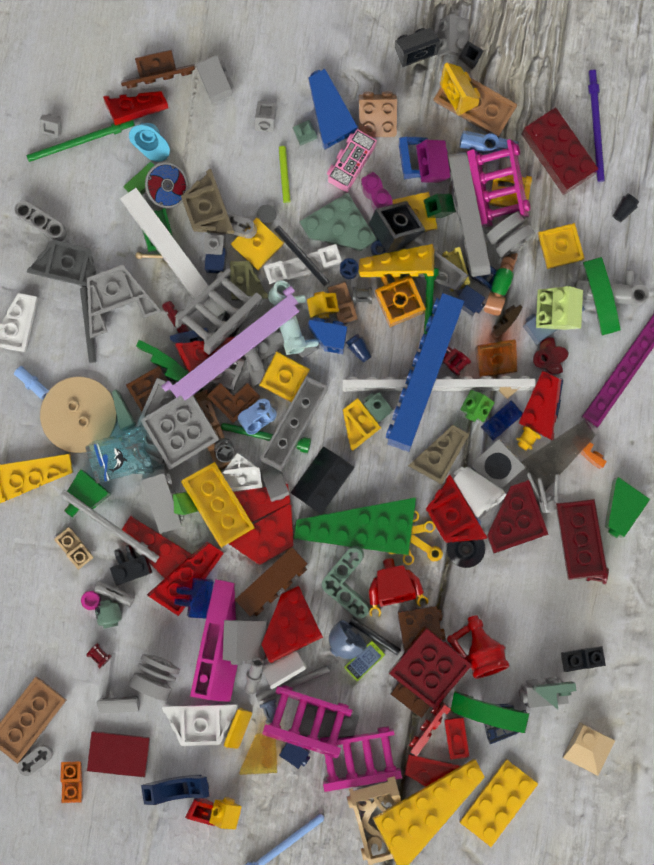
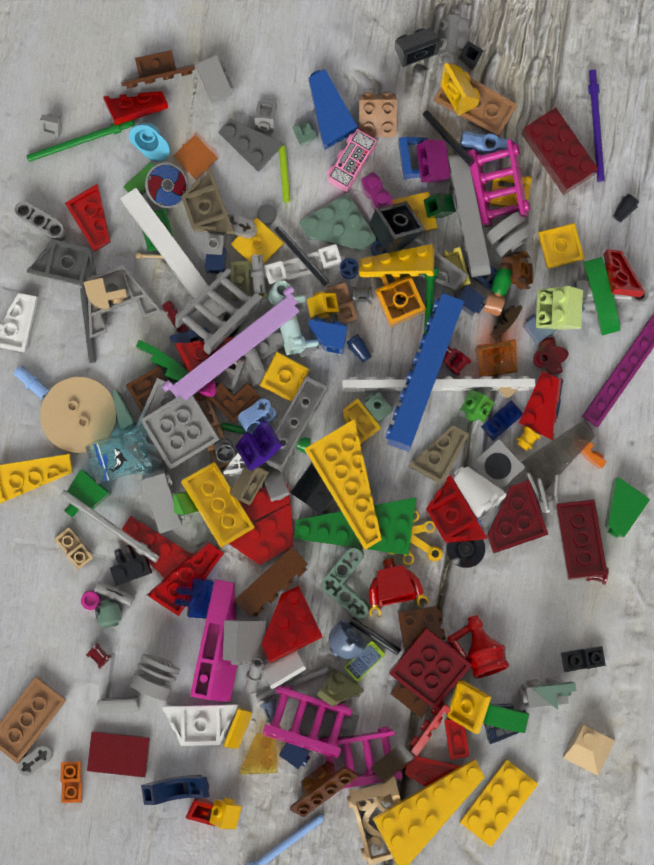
none -> red wing [65,184,111,252]
none -> tan brick [84,278,127,310]
none -> clear orange piece [173,135,218,180]
none -> dark pink tile [198,380,217,397]
none -> dark grey wing [218,118,284,172]
none -> dark tan slope [230,466,269,506]
none -> dark purple slope [235,420,282,471]
none -> light grey pin [250,255,266,294]
none -> reddish brown bracket [290,761,358,817]
none -> yellow wing [304,419,382,550]
none -> olive wing [317,668,364,707]
none -> dark brown slope [371,743,415,784]
none -> black bar [423,110,475,166]
none -> yellow plate [447,680,491,734]
none -> reddish brown plate [510,251,534,290]
none -> red wing [603,249,645,297]

